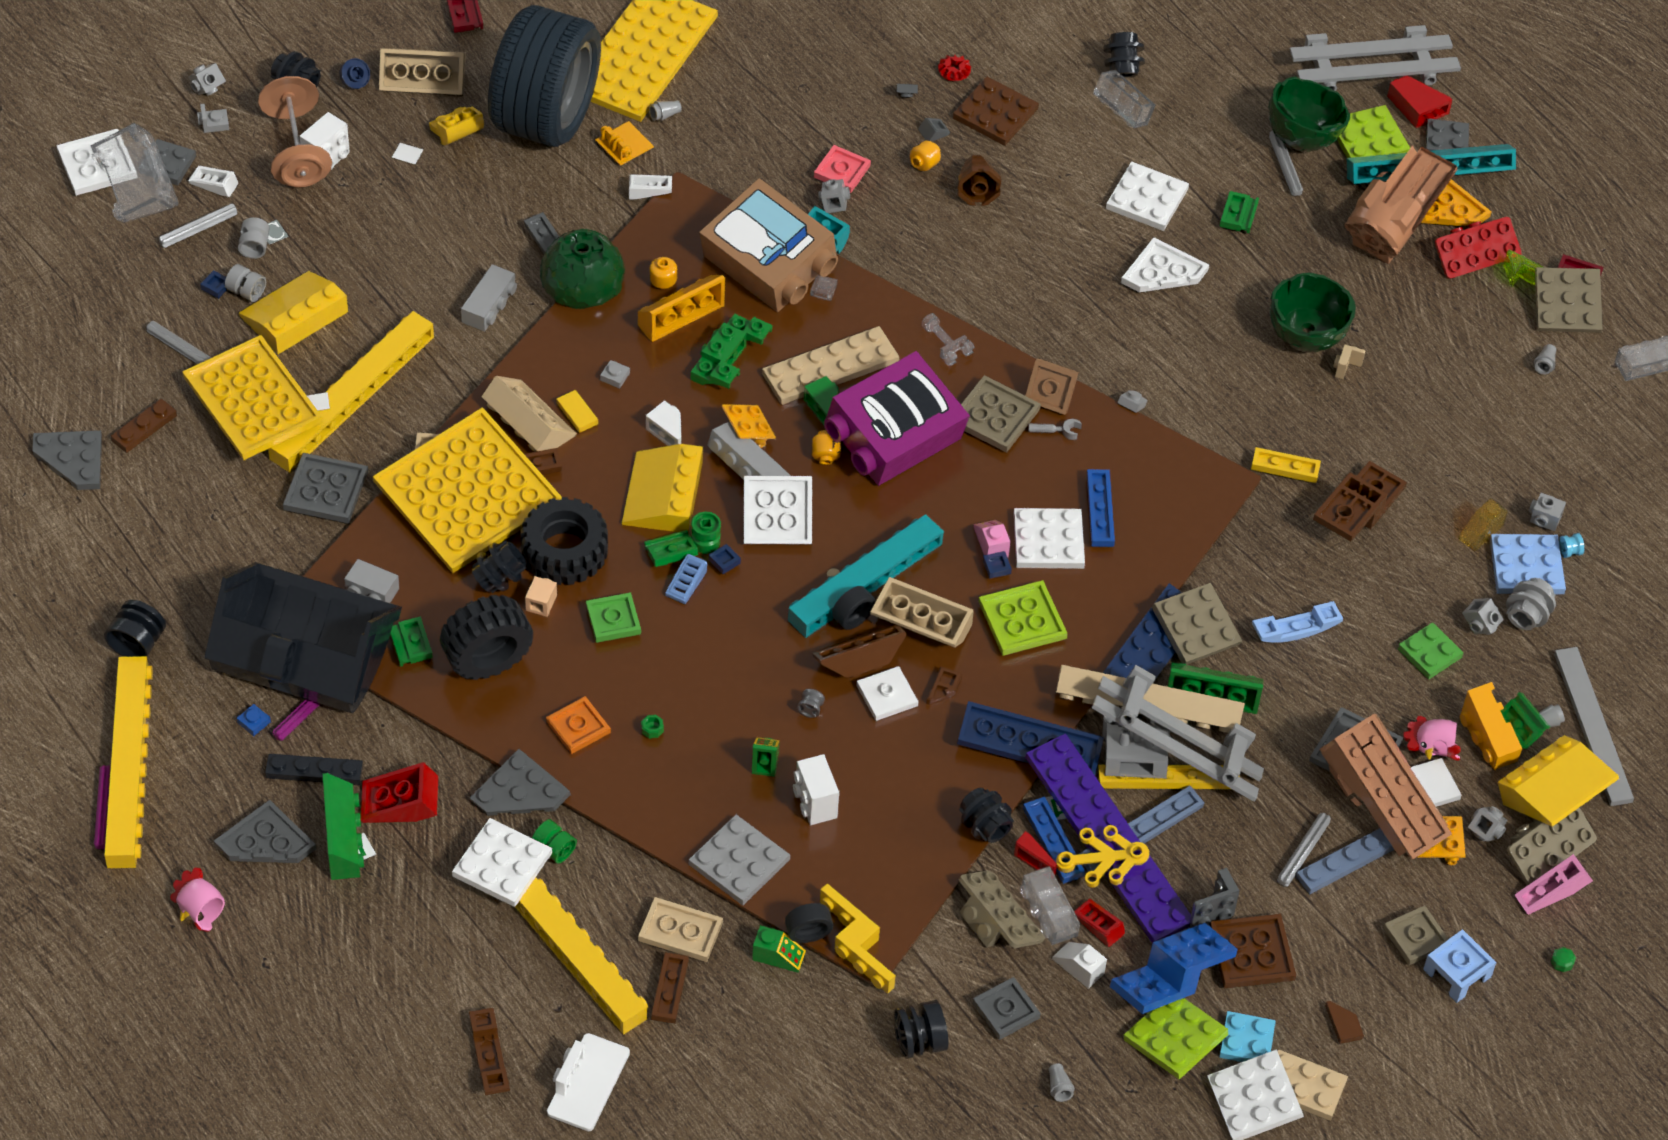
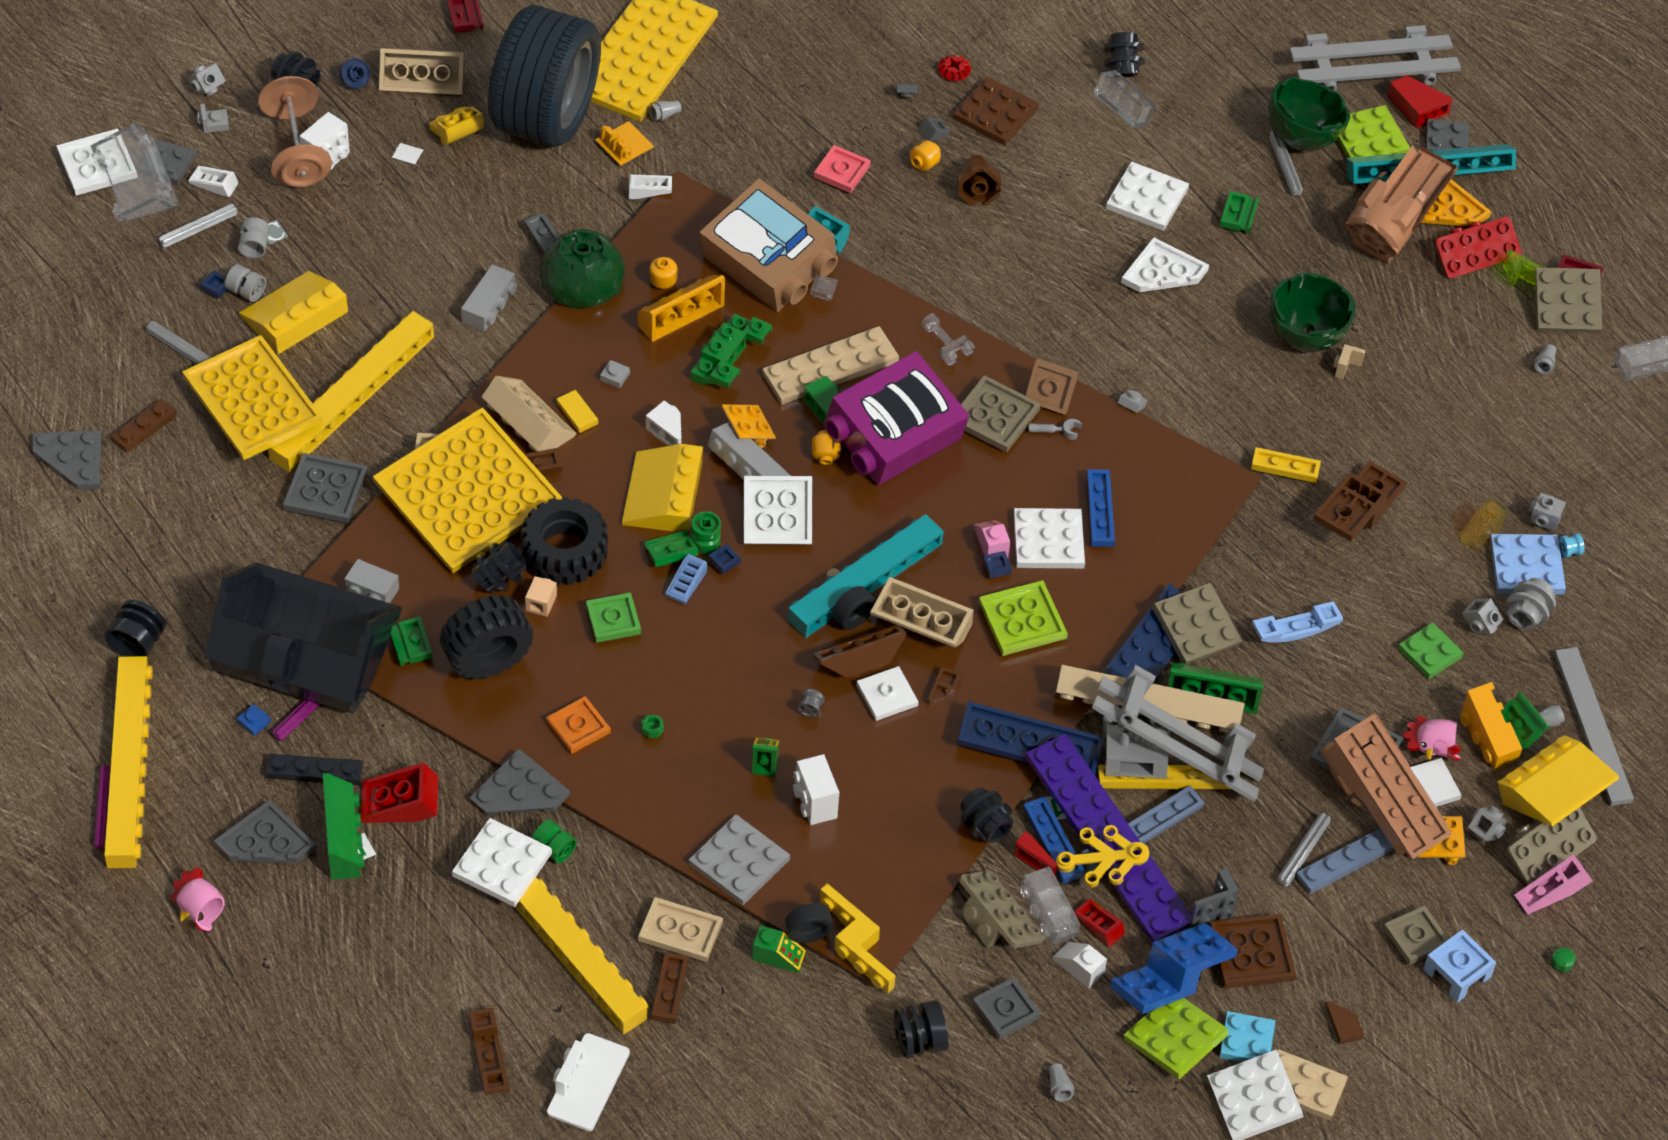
white sticker [307,392,330,410] -> none
light grey brick [819,179,850,213] -> none

